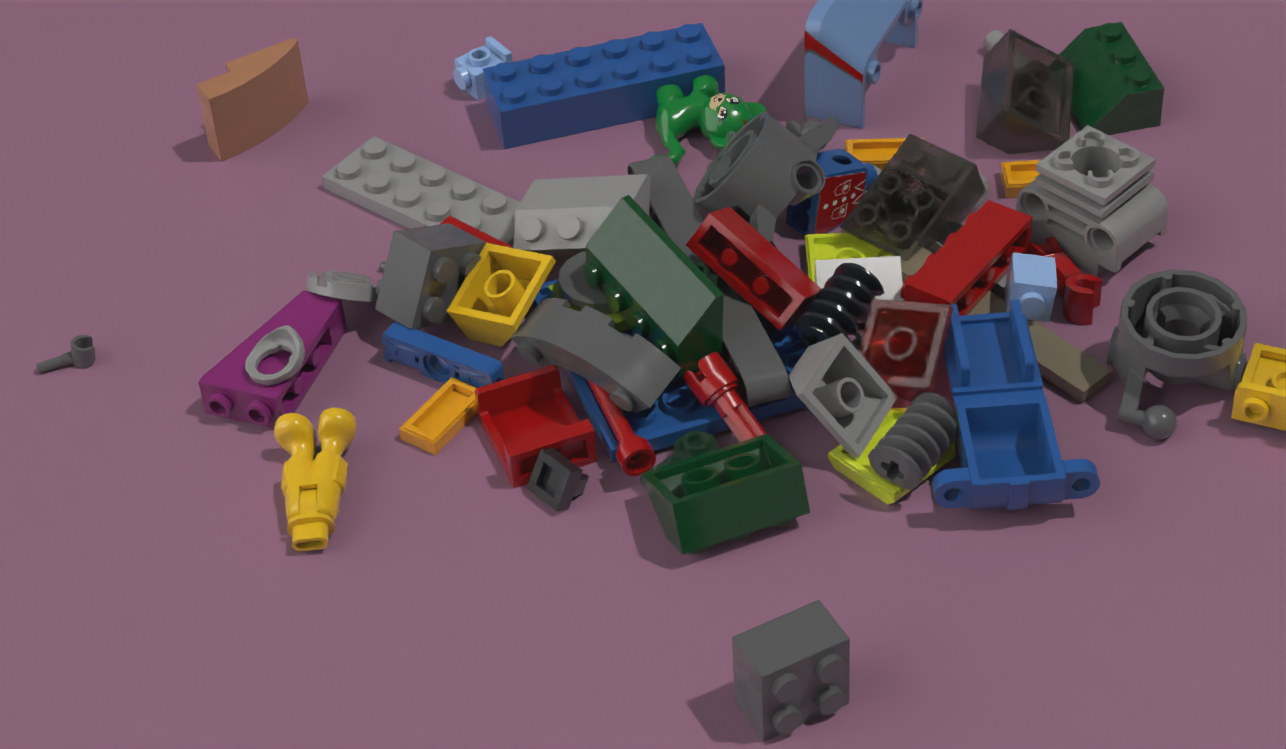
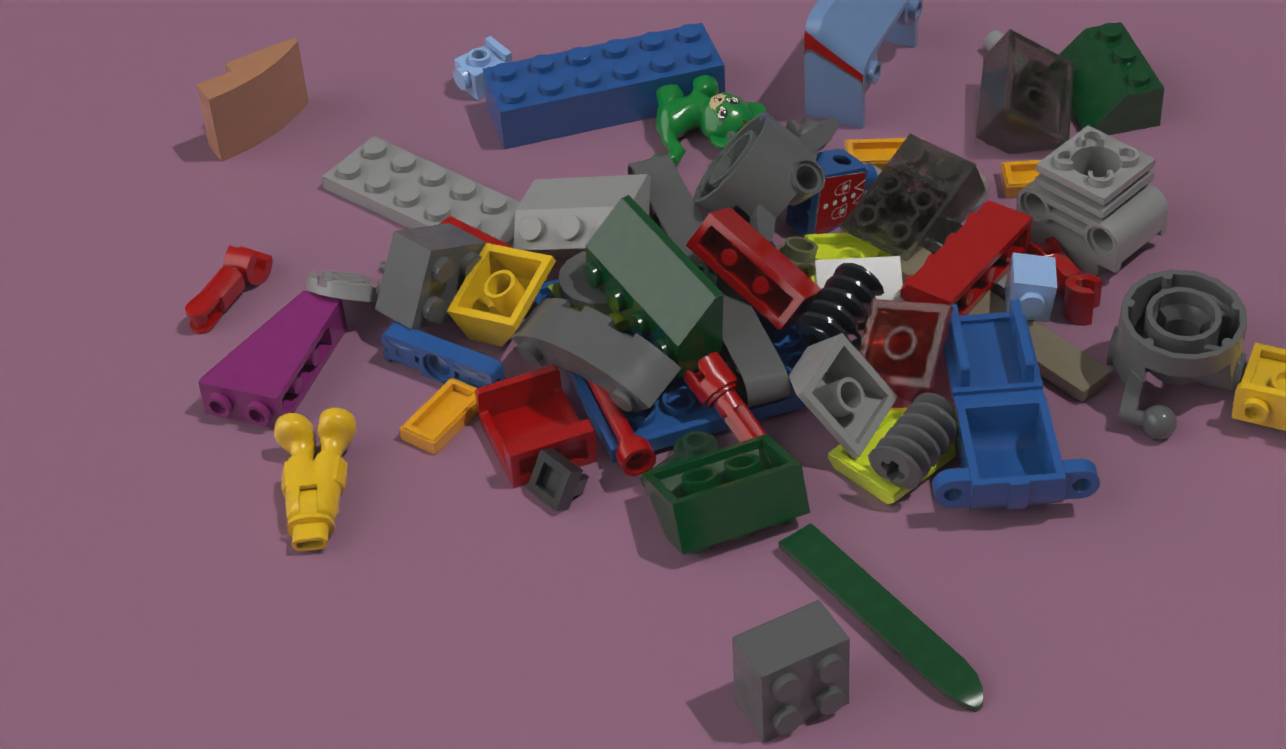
dark grey hand [36,335,96,373] -> none
light grey piece [245,325,305,386] -> none
none -> red piece [185,245,273,334]
none -> olive plate [776,236,818,272]
none -> dark green piece [778,523,983,712]

